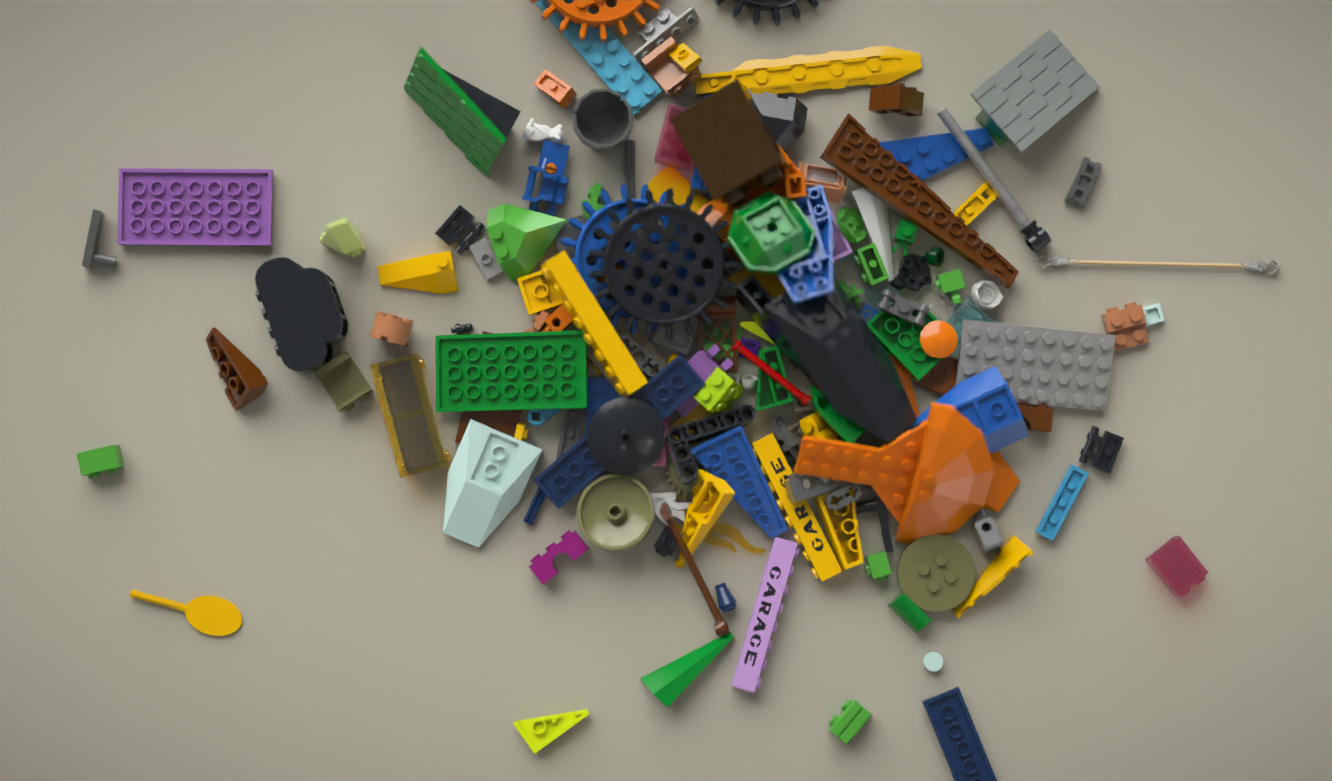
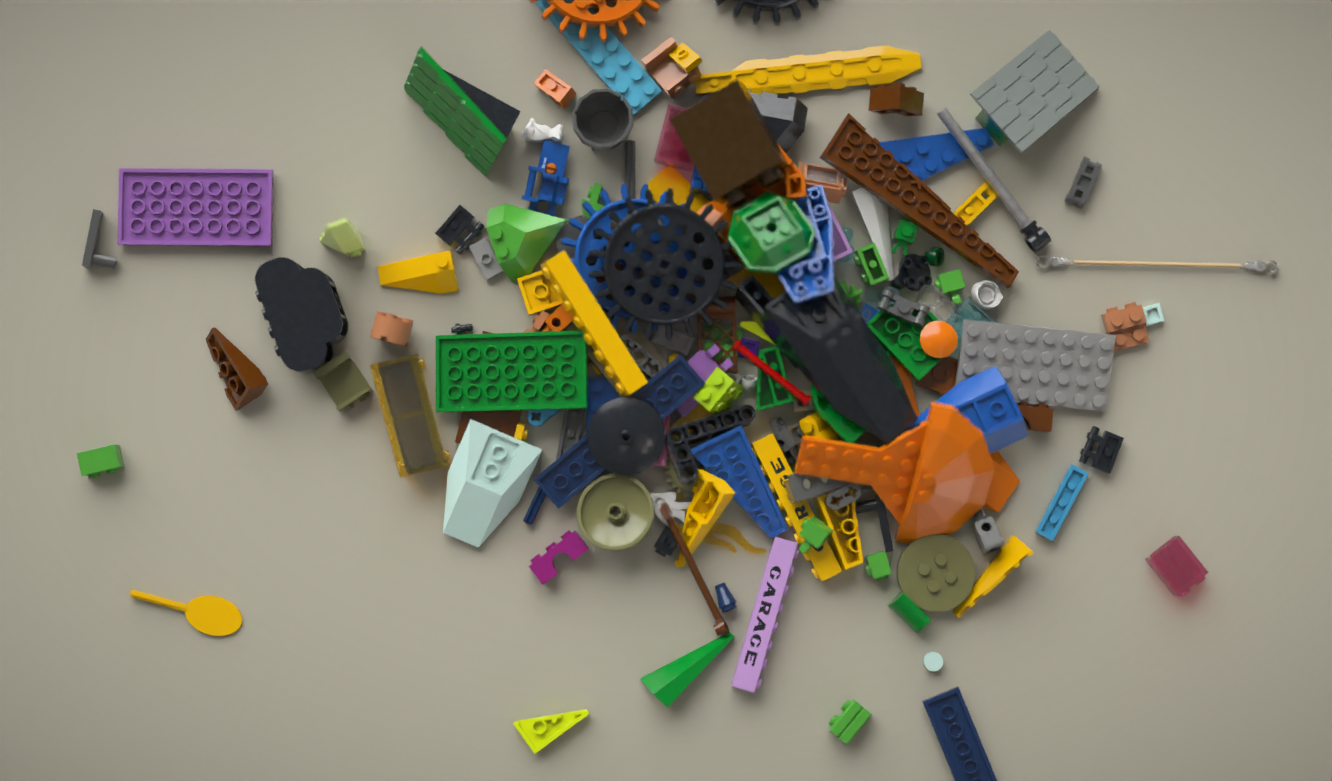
light grey bracket [633,6,699,66] -> none
bright green tile [836,206,866,243] -> none
none -> bright green brick [799,516,833,554]

